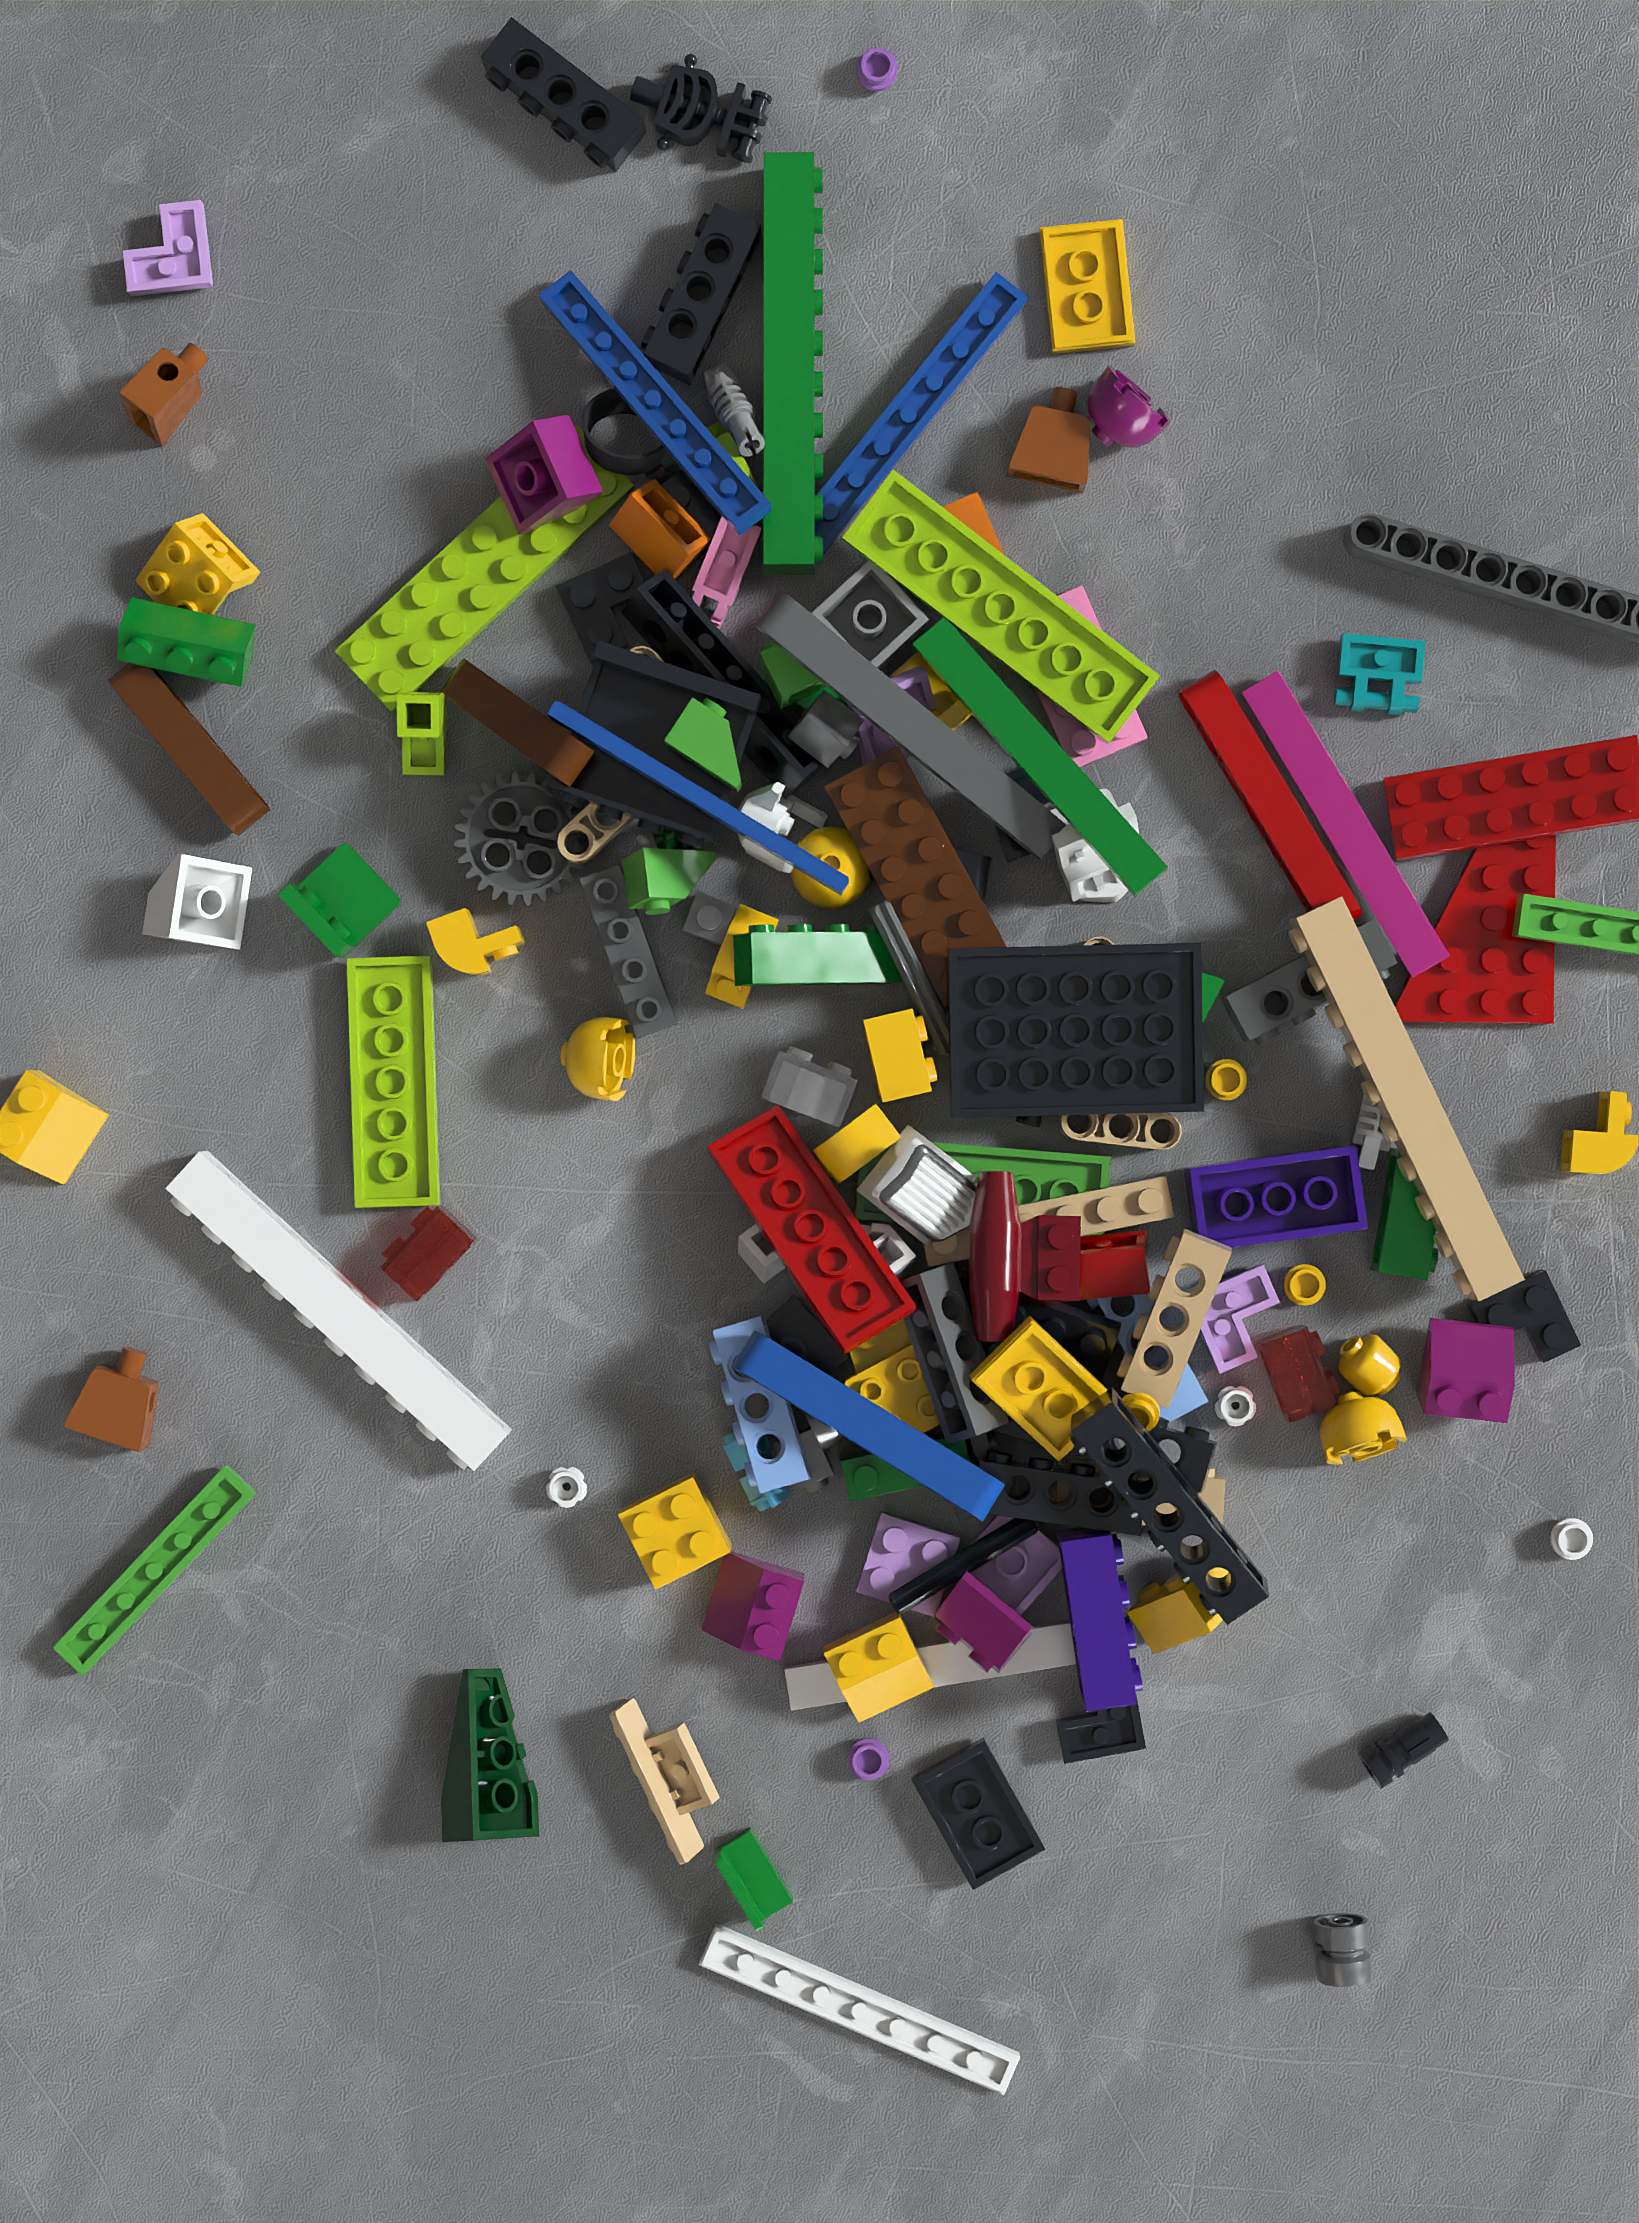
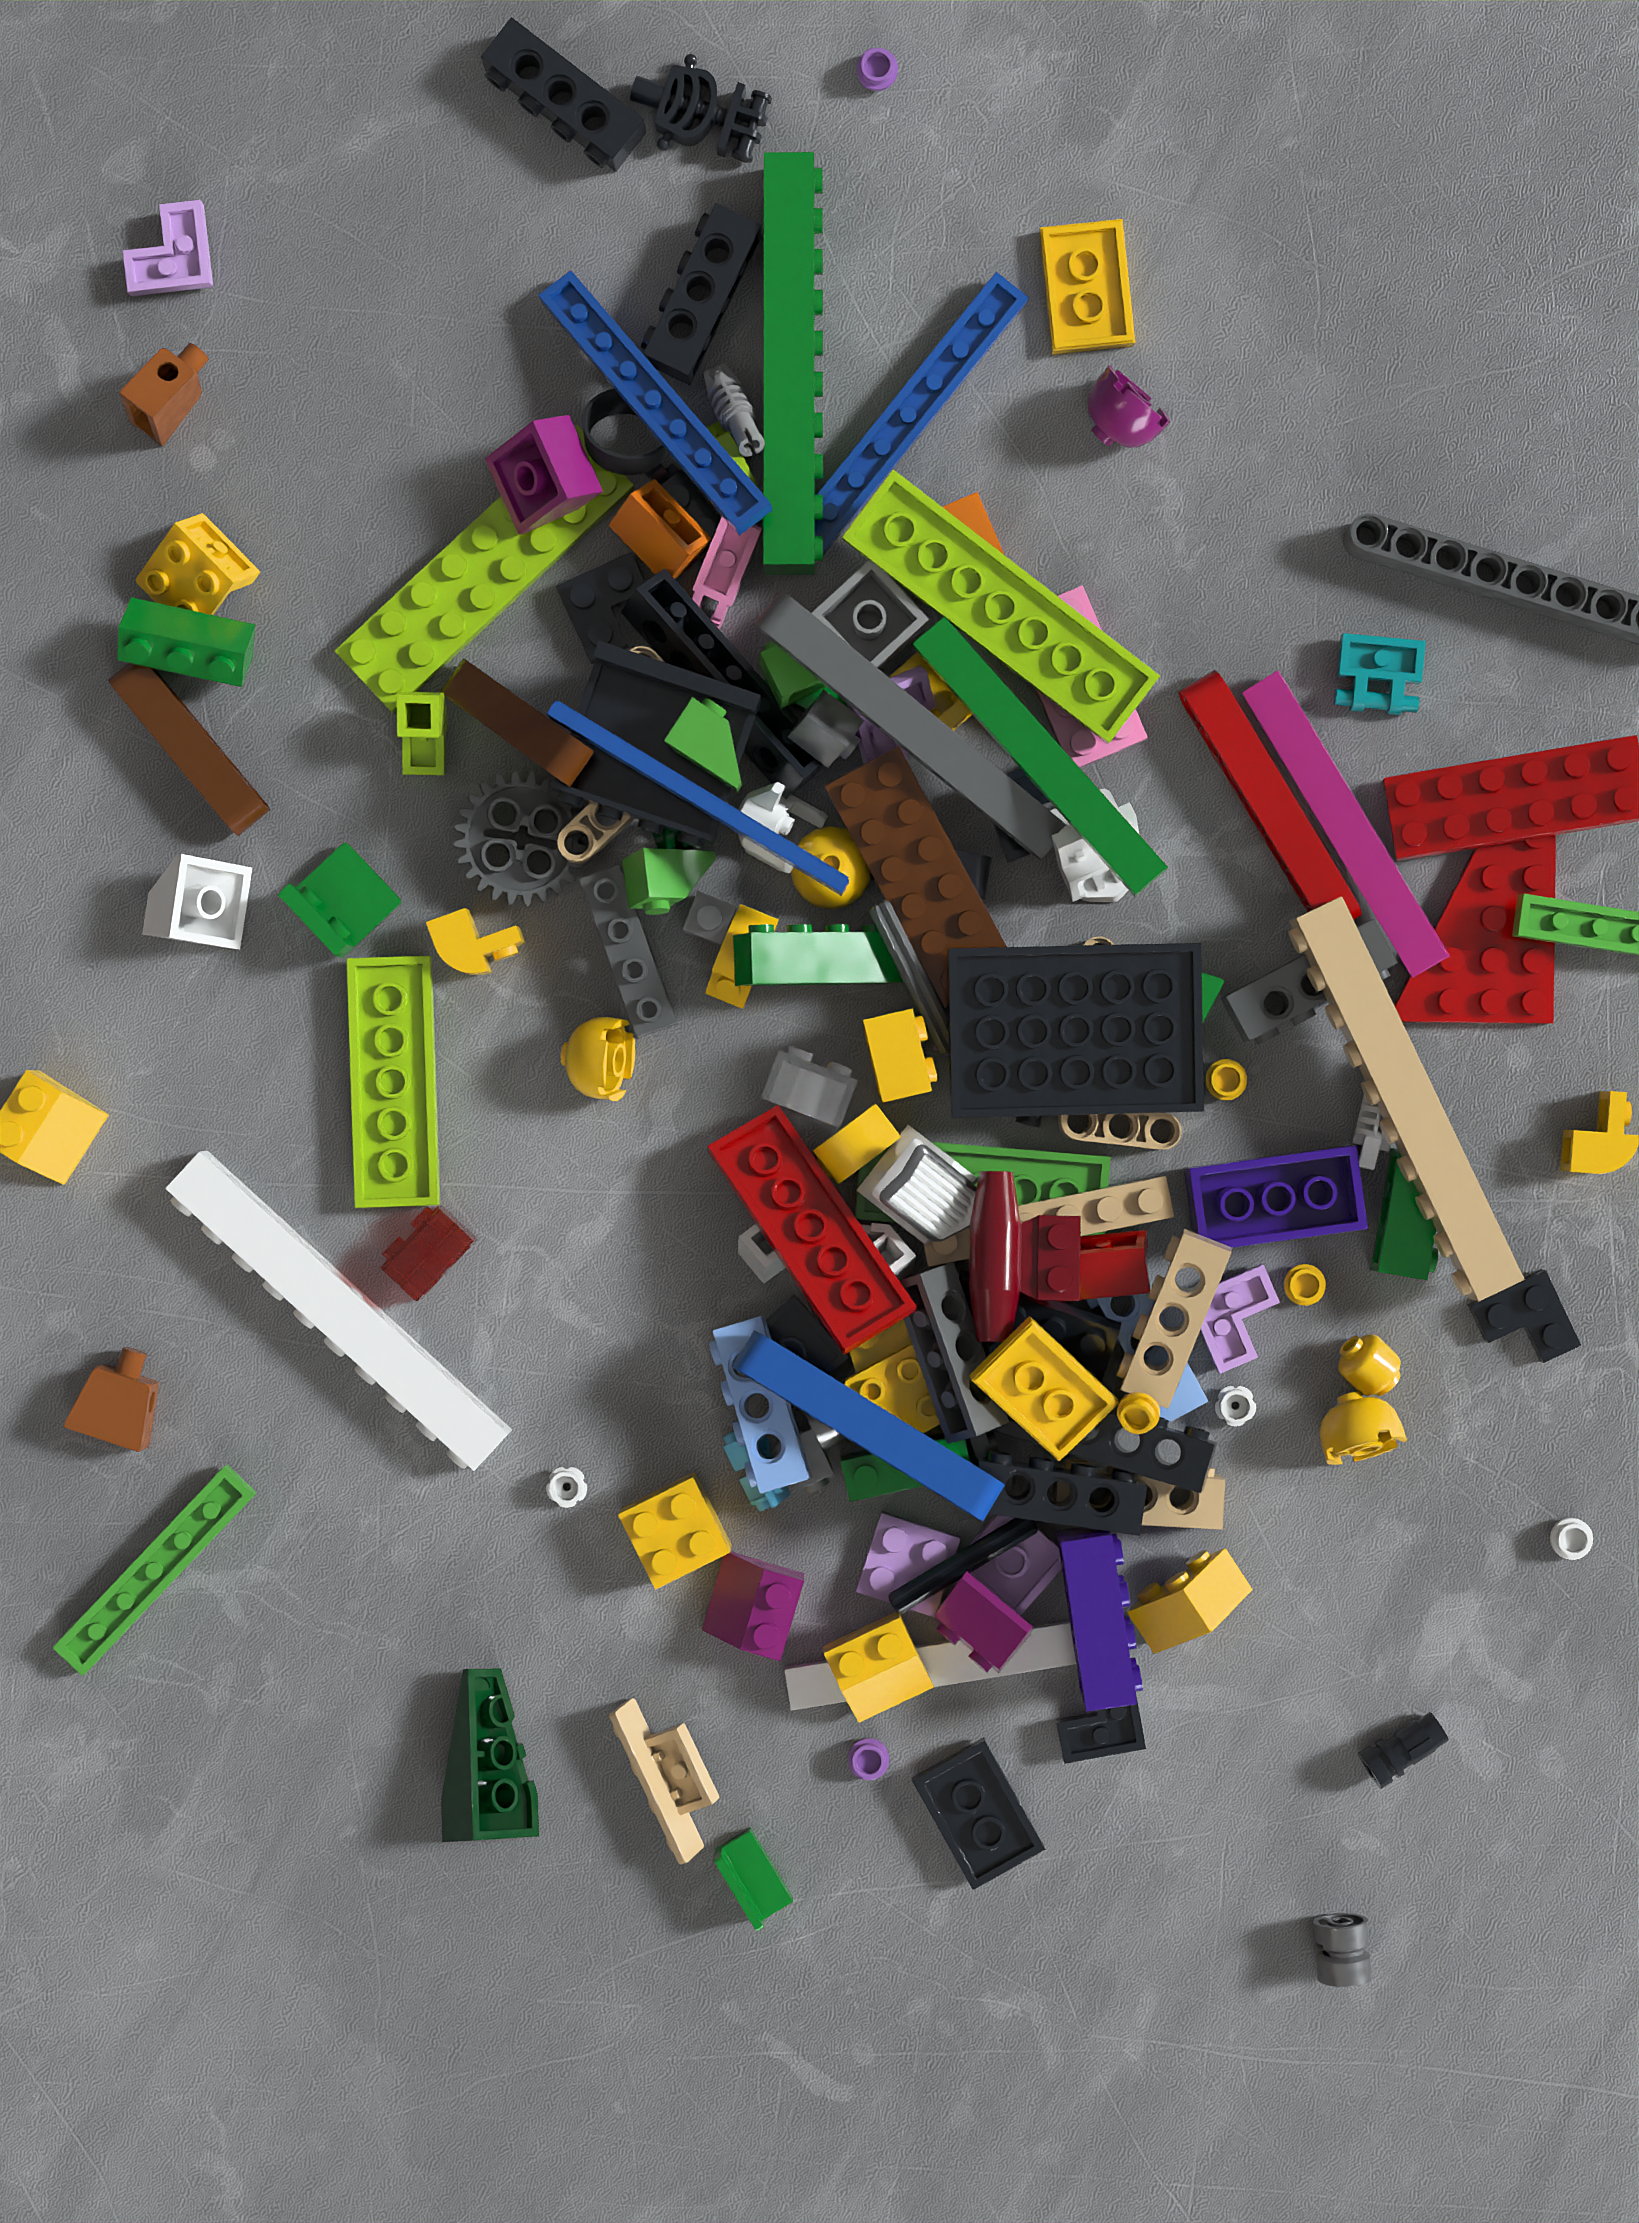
white tile [699,1923,1020,2095] -> none
dark orange torso [1006,387,1090,493] -> none
black brick [1069,1387,1269,1625] -> none
clear red brick [1256,1325,1339,1423] -> none
magenta slope [1416,1318,1515,1423] -> none

